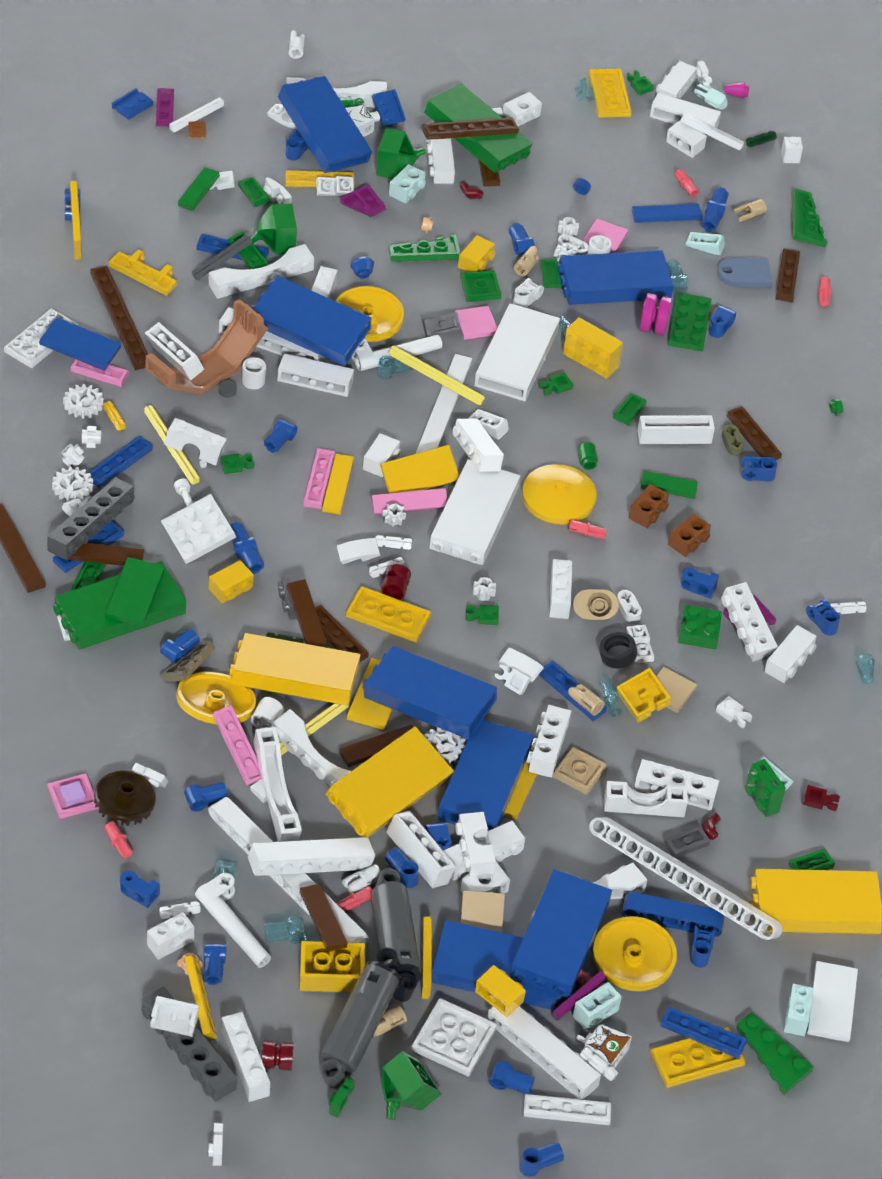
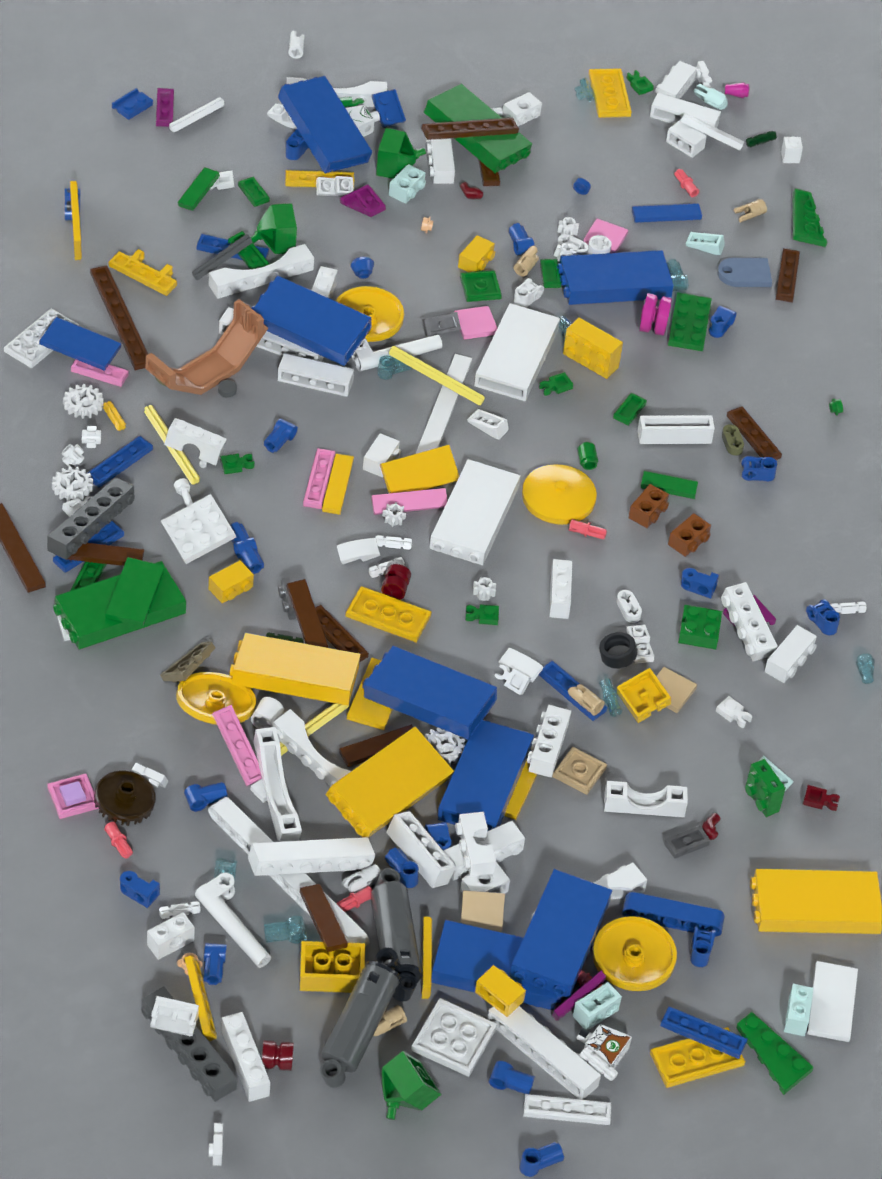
white brick [145,322,205,381] -> none
blue piece [160,629,200,663] -> none
clear orange tile [188,122,206,138] -> none
white piece [242,357,266,389] -> none
white slope [263,177,292,204] -> none
green plate [328,1077,355,1118] -> none
green wing [389,234,460,262] -> none
white brick [453,419,504,472] -> none
tan piece [573,589,619,620] -> none
white beam [589,817,783,940] -> none
white brick [634,759,720,810] -> none
blue piece [702,187,729,232] -> none
green tile [789,849,835,870] -> none
coral axle [818,277,832,307] -> none

